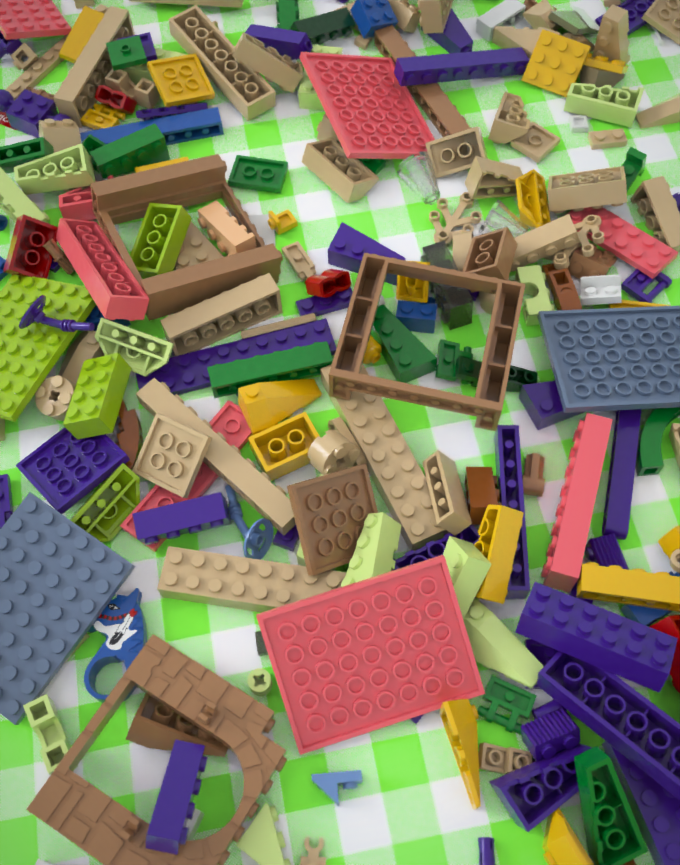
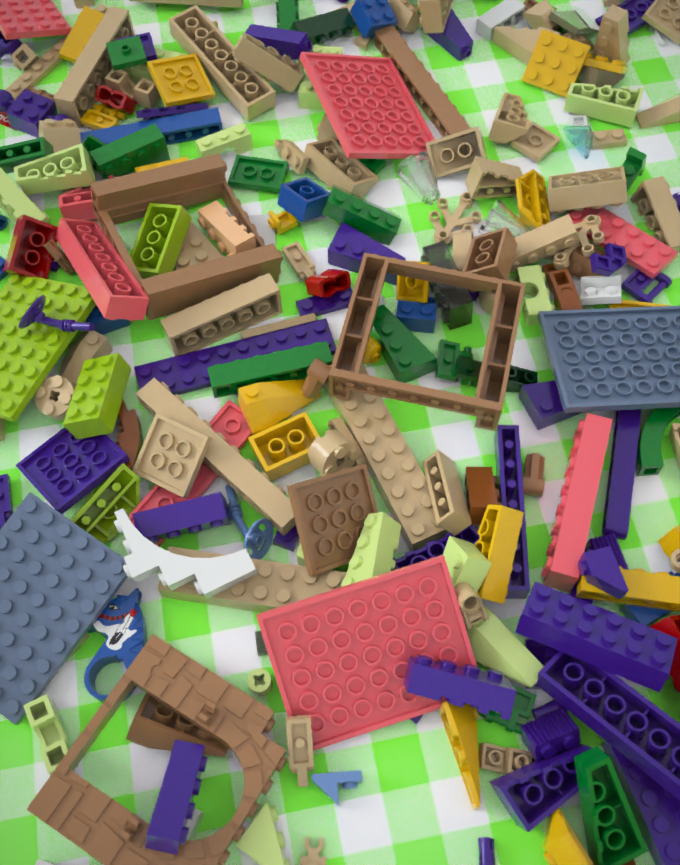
yellowish green wedge [94,317,174,376] -> none
dark purple brick [394,47,529,86] -> none
none -> white arch [114,508,257,599]
none -> yellowish green arch [195,122,253,158]
none -> tan hinge [273,138,309,175]
none -> blue brick [277,177,330,222]
none -> tan hinge [286,715,314,787]
none -> medium nougat piece [301,358,331,399]
none -> green slope [322,184,402,245]
none -> dark purple wedge [404,655,517,720]
none -> tan piece [454,582,489,631]
none -> clear light blue slope [562,126,594,160]
none -> dark purple slope [578,546,629,599]
none -> dark purple tile [590,243,627,277]

